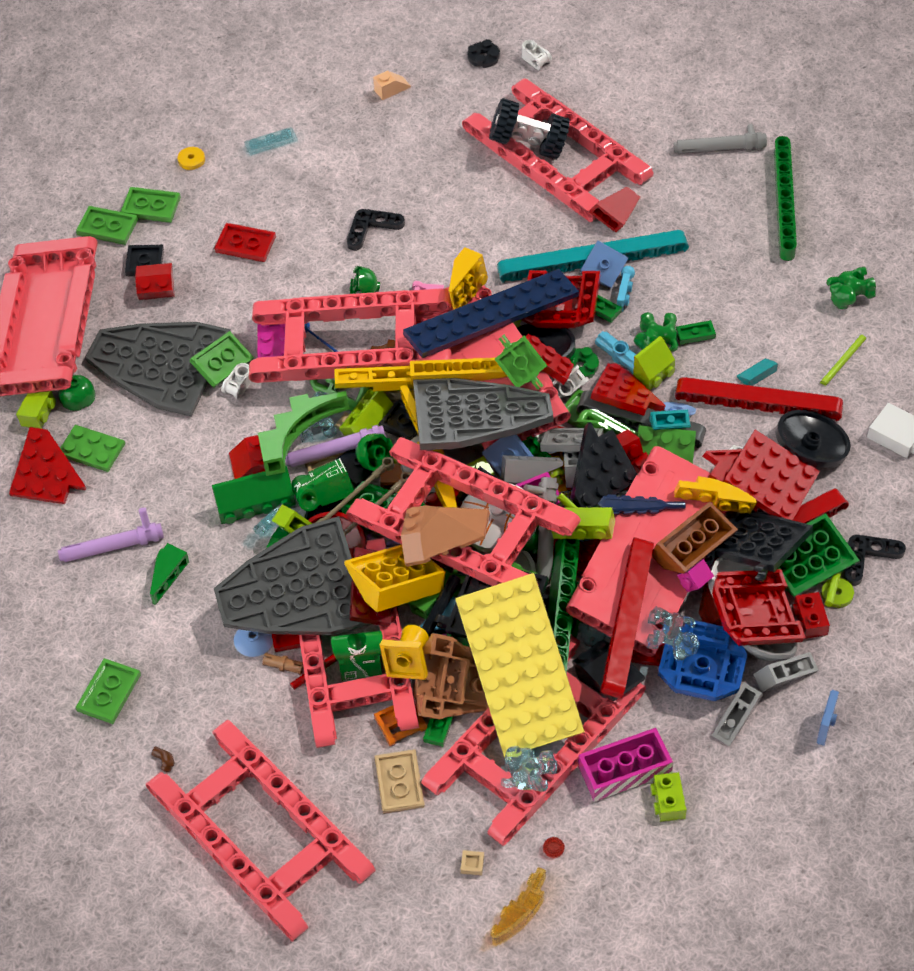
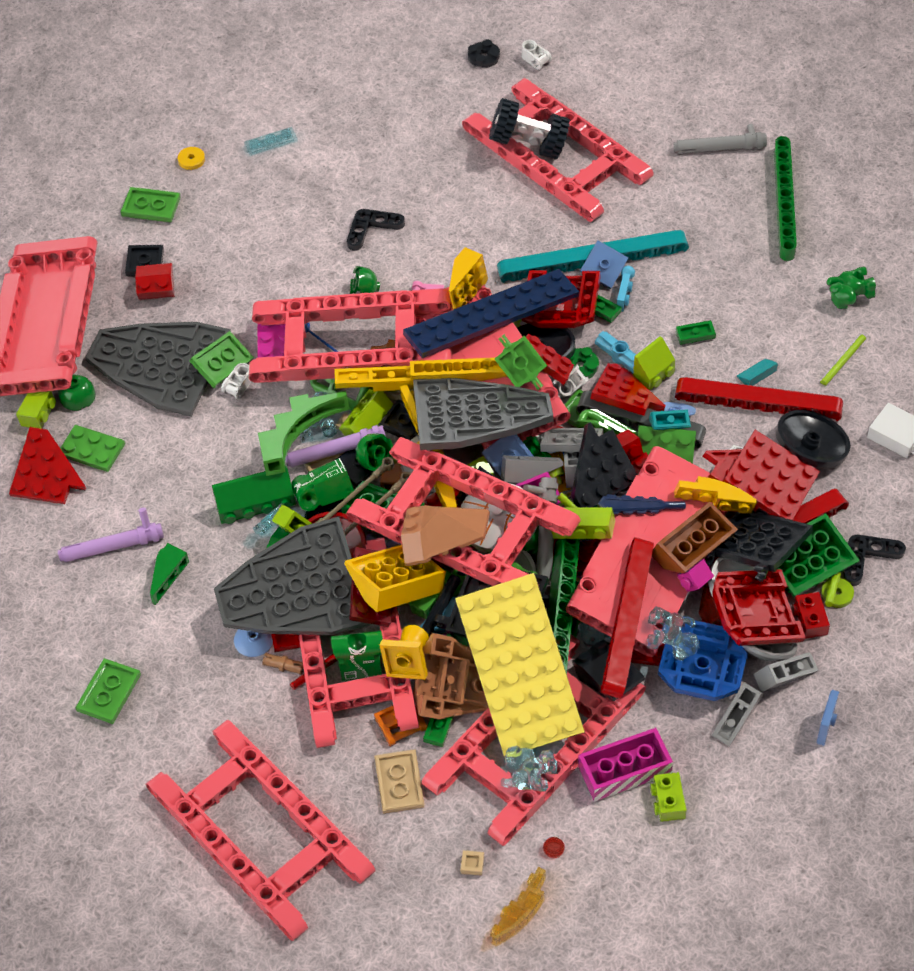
bright green plate [76,206,138,245] -> none
reddish brown arm [151,746,175,772] -> none
red plate [214,223,276,262] -> none
red slope [229,435,265,479] -> none
light nougat slope [373,71,411,100] -> none
slope [588,187,640,232] -> none
green animal [634,312,679,352] -> none

